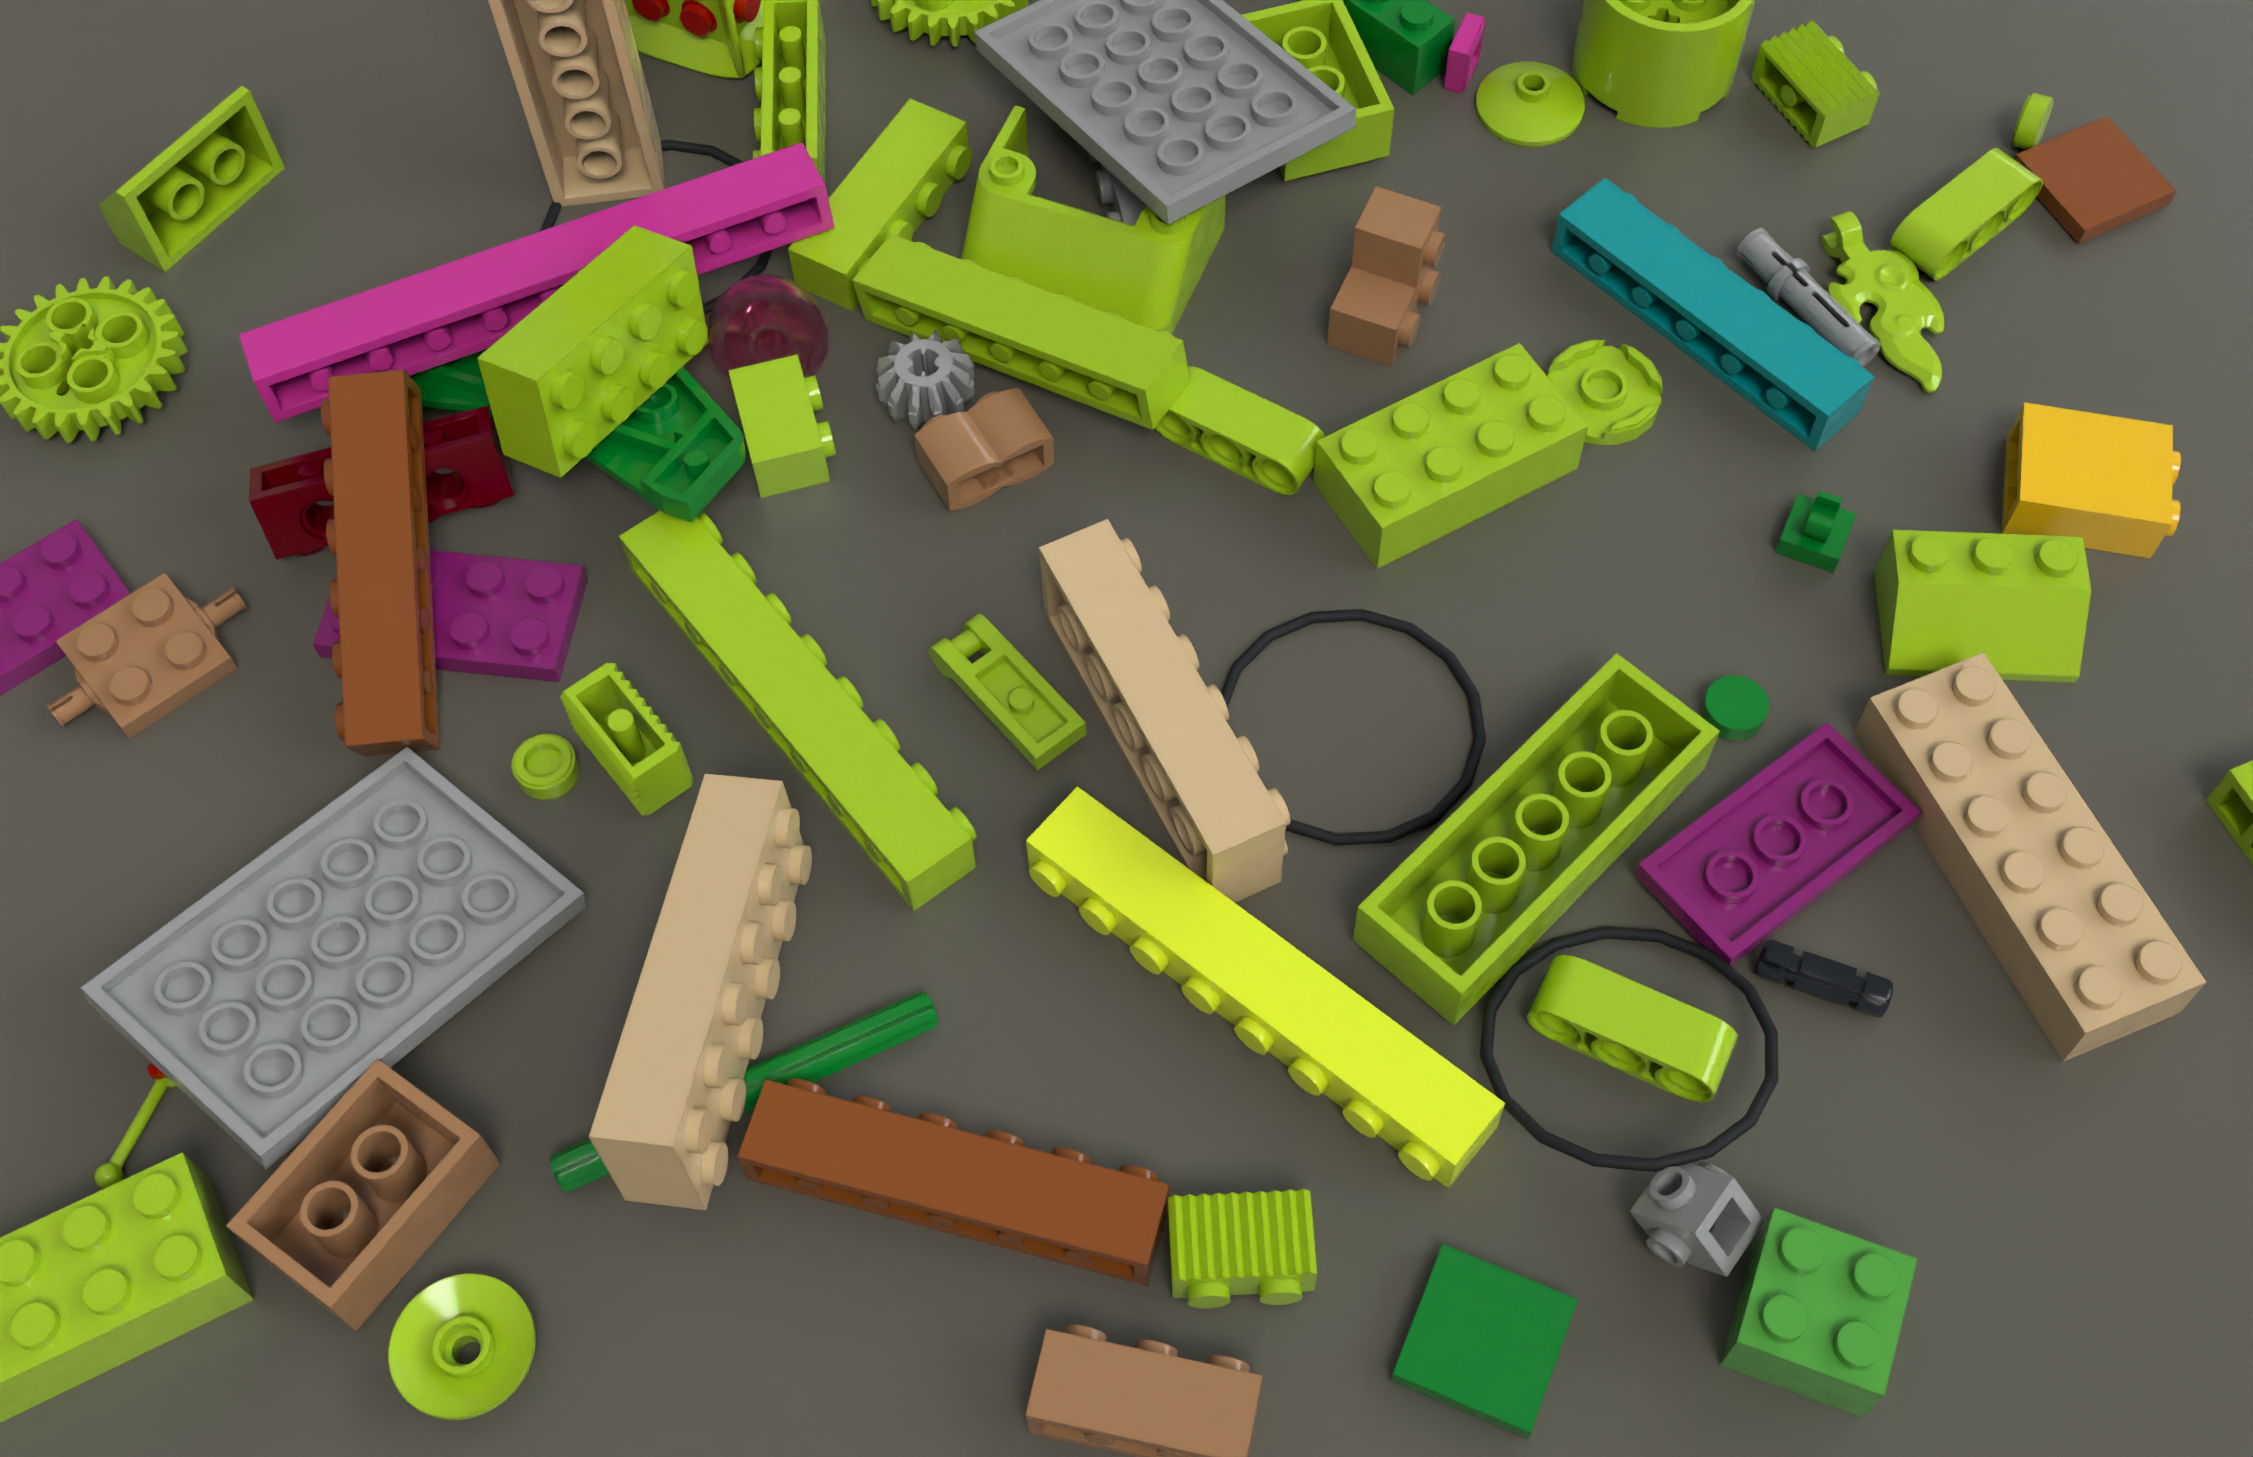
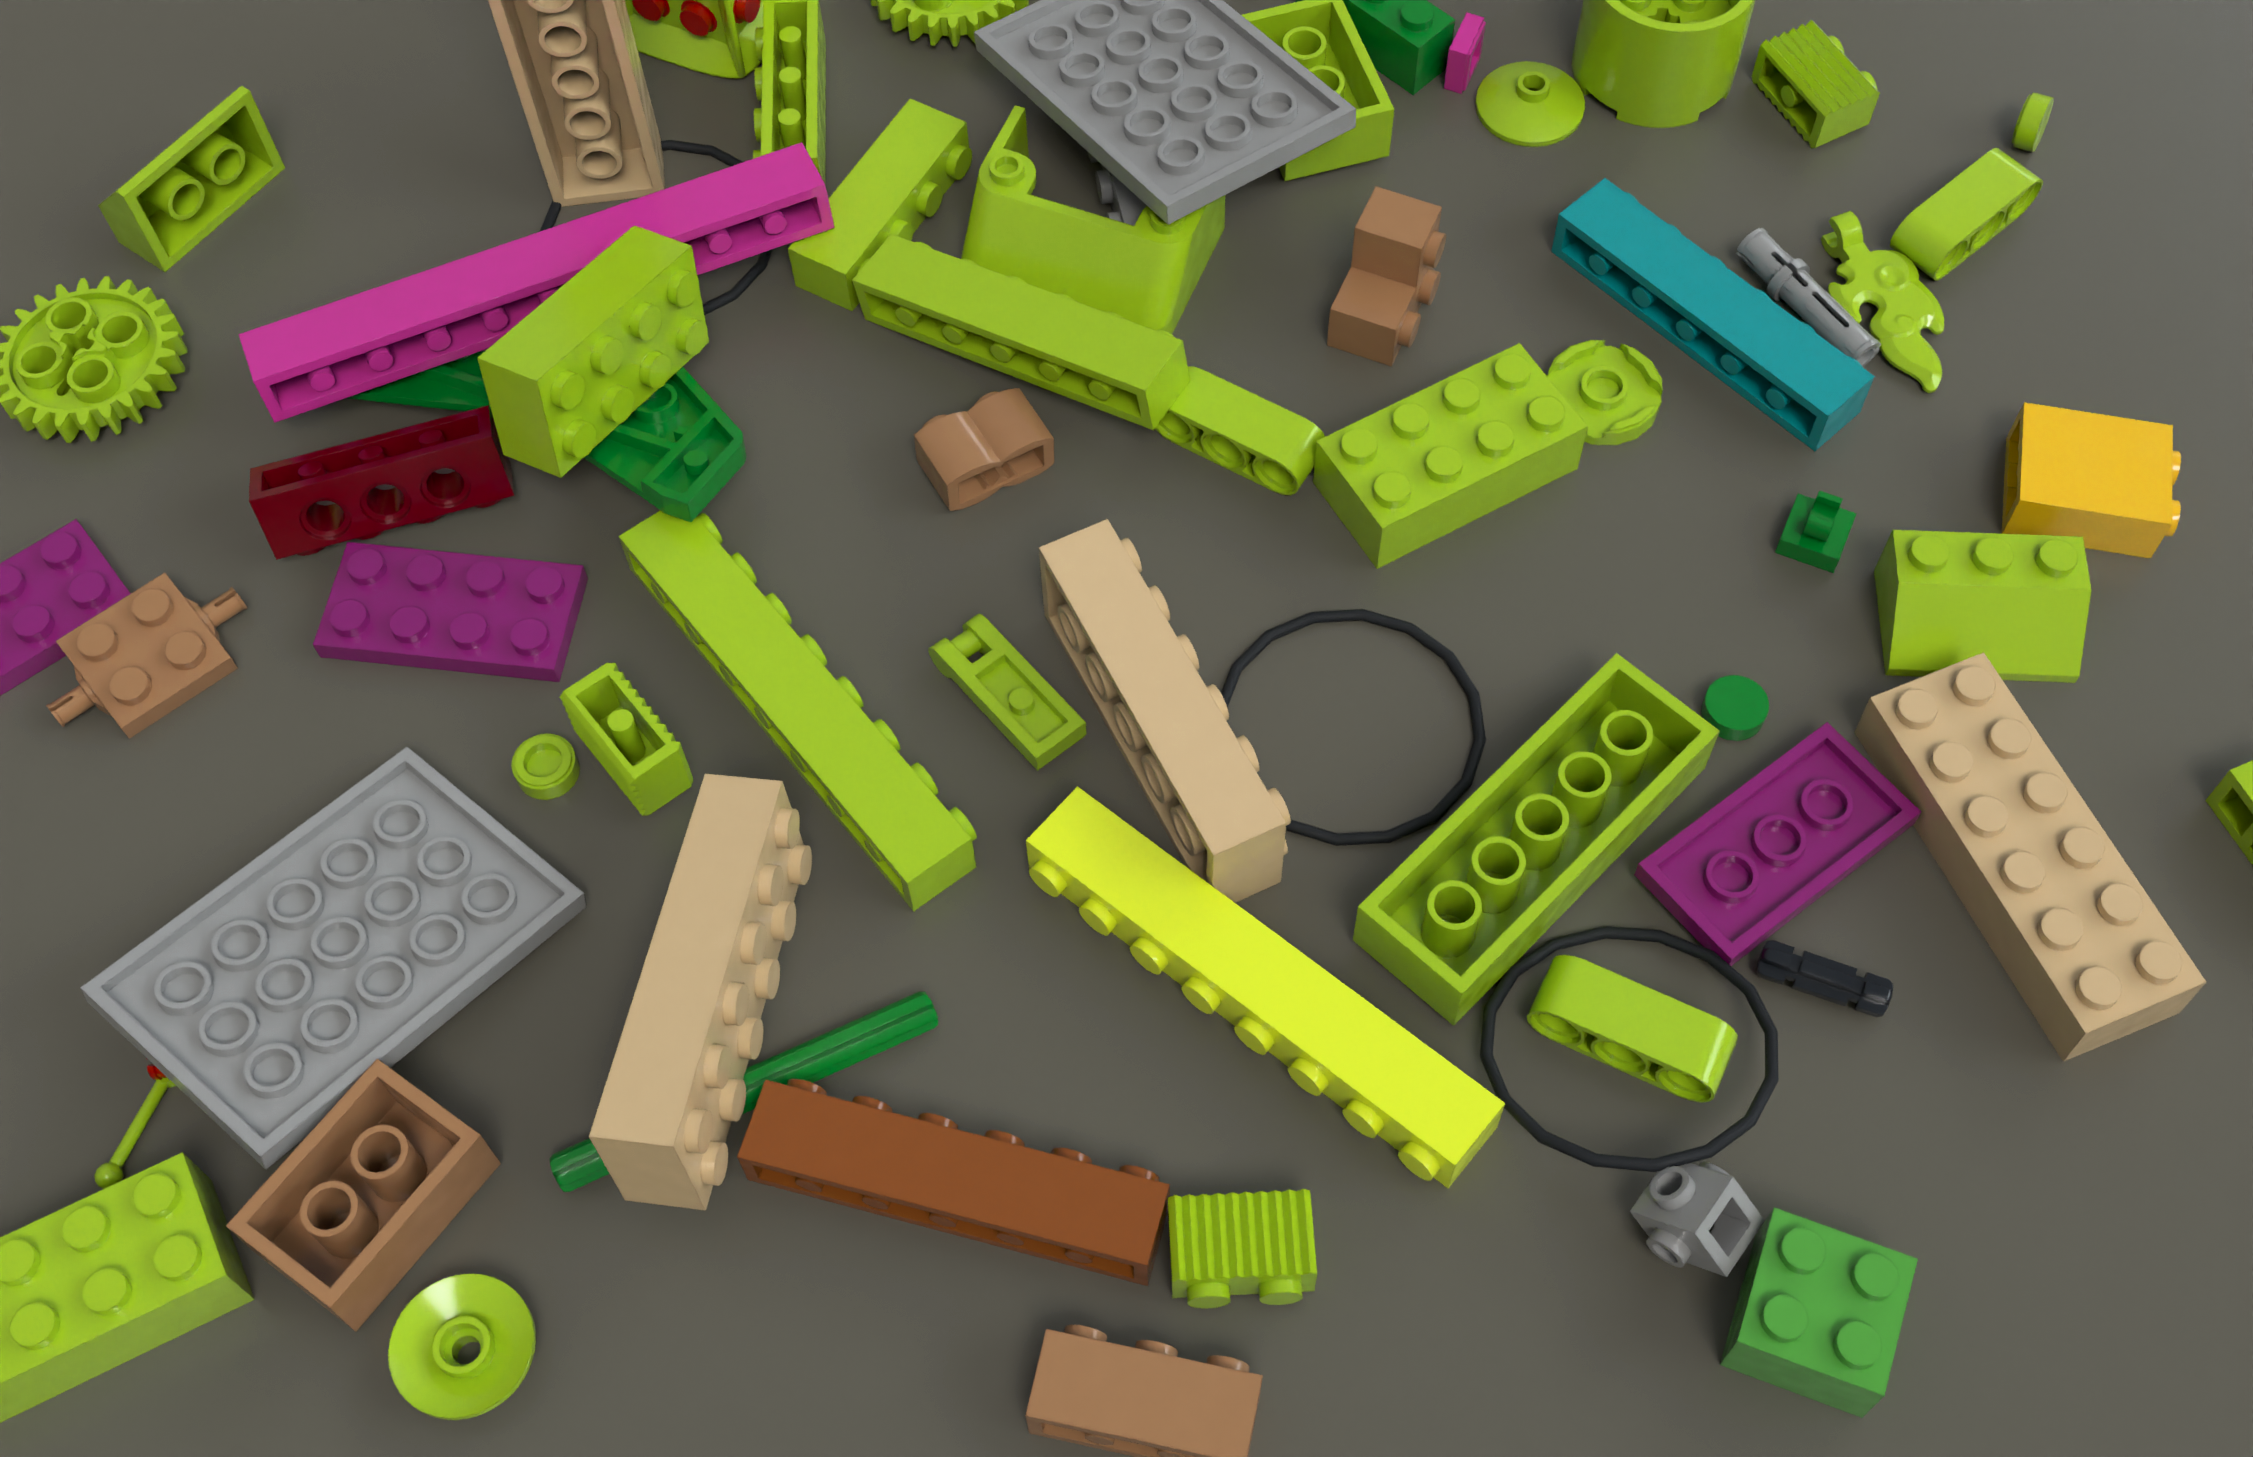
dark orange brick [321,370,440,757] -> none
clear pink cylinder [709,274,828,382] -> none
lime brick [728,354,836,498] -> none
light grey gear [876,330,975,431] -> none
green tile [1390,1244,1578,1439] -> none
dark orange tile [2014,116,2177,244] -> none

